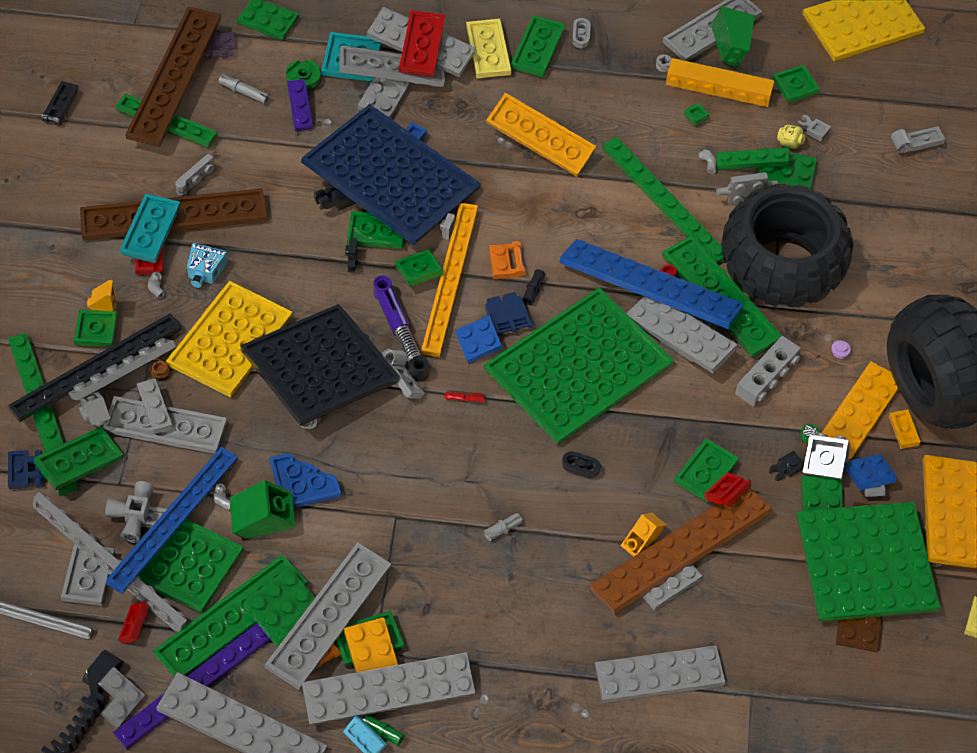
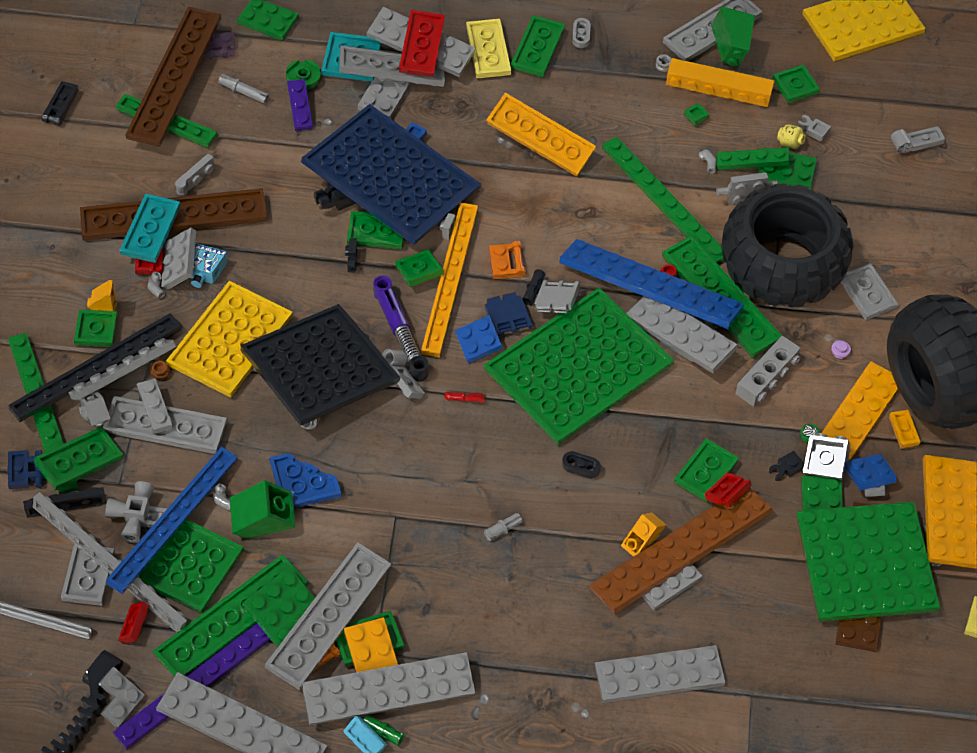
none -> black plate [23,487,107,518]
none -> light grey plate [161,228,196,290]
none -> light grey plate [535,280,580,313]
none -> light grey tile [841,263,899,321]

